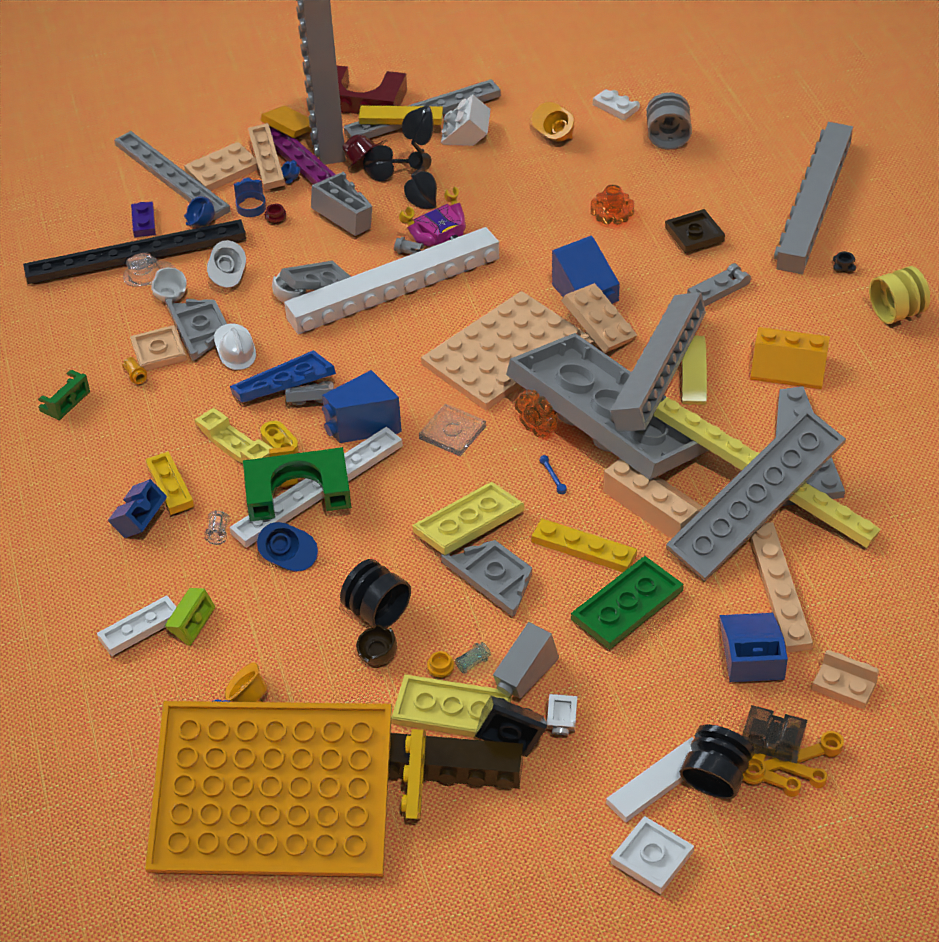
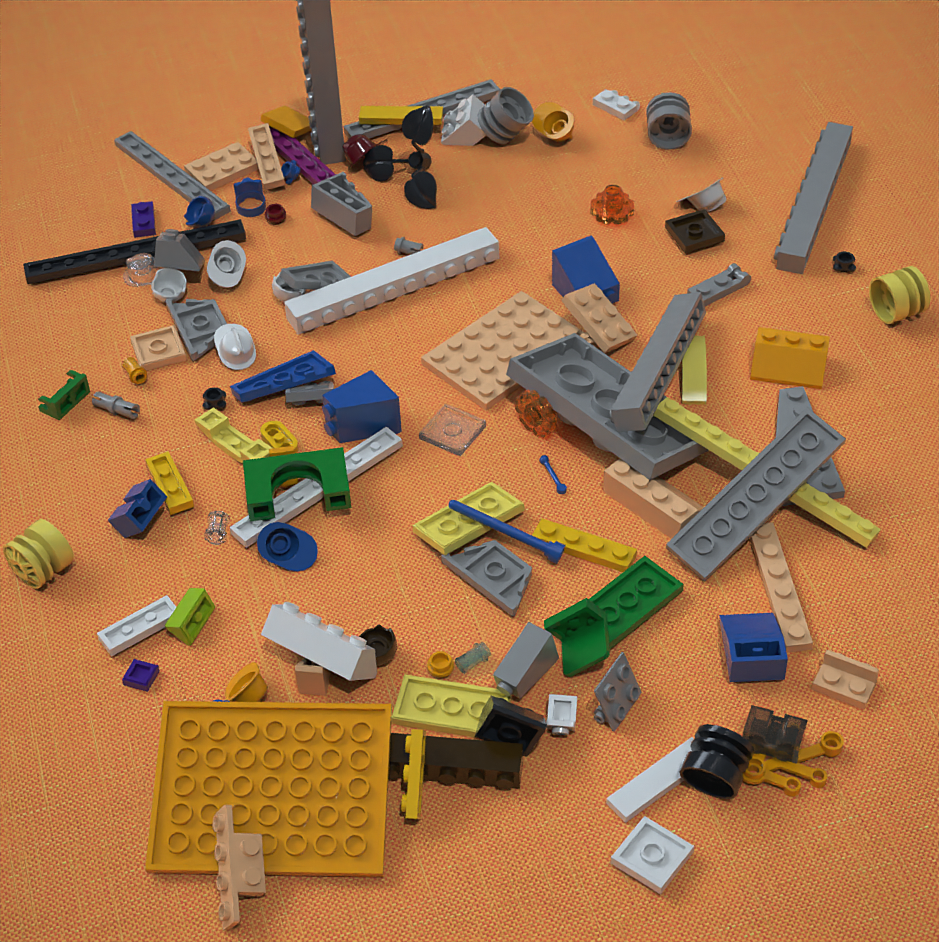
dark red arch [337,65,407,114] -> none
black wheel [340,559,411,628] -> none
dark pink torso [399,186,466,247] -> none
none -> light yellow wheel [3,519,74,589]
none -> light grey pin [92,391,140,419]
none -> dark purple tile [122,659,160,692]
none -> light grey slope [154,229,205,271]
none -> black plate [202,387,226,410]
none -> light nougat bracket [213,805,266,930]
none -> white slope [261,602,377,681]
none -> light nougat slope [295,658,332,696]
none -> blue piece [448,500,566,564]
none -> light grey wheel [477,87,534,144]
none -> green bracket [544,598,610,677]
none -> light grey hinge [594,652,642,732]
none -> white piece [676,177,726,212]

